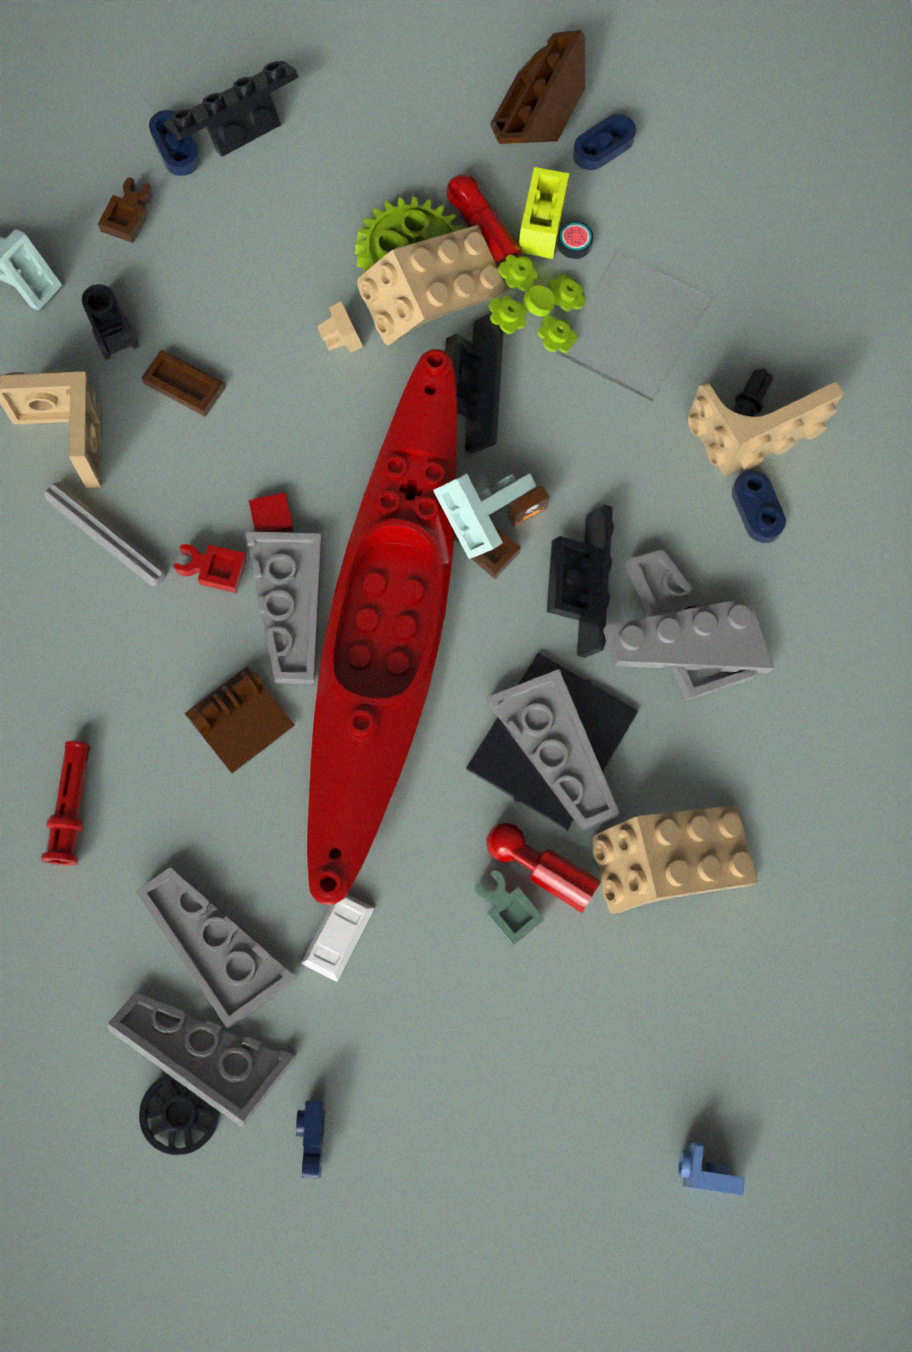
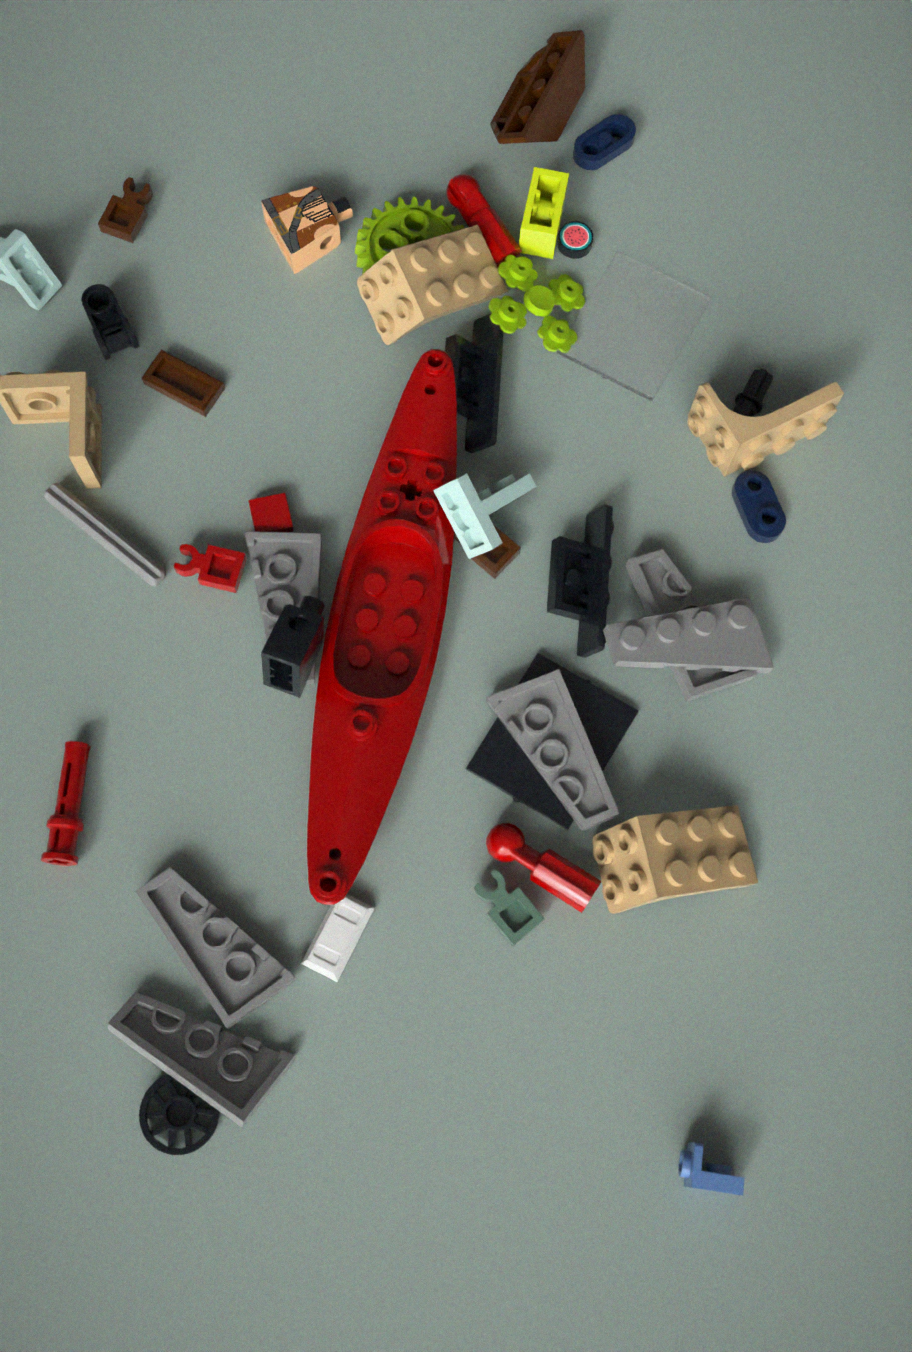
dark blue plate [149,110,199,176] -> none
black bracket [164,61,299,157] -> none
reddish brown hinge [184,666,295,774] -> none
dark blue plate [296,1101,326,1179] -> none
tan tile [317,301,363,353] -> none
reddish brown tile [507,486,549,527] -> none
none -> torso [261,186,353,274]
none -> black torso [261,596,325,698]

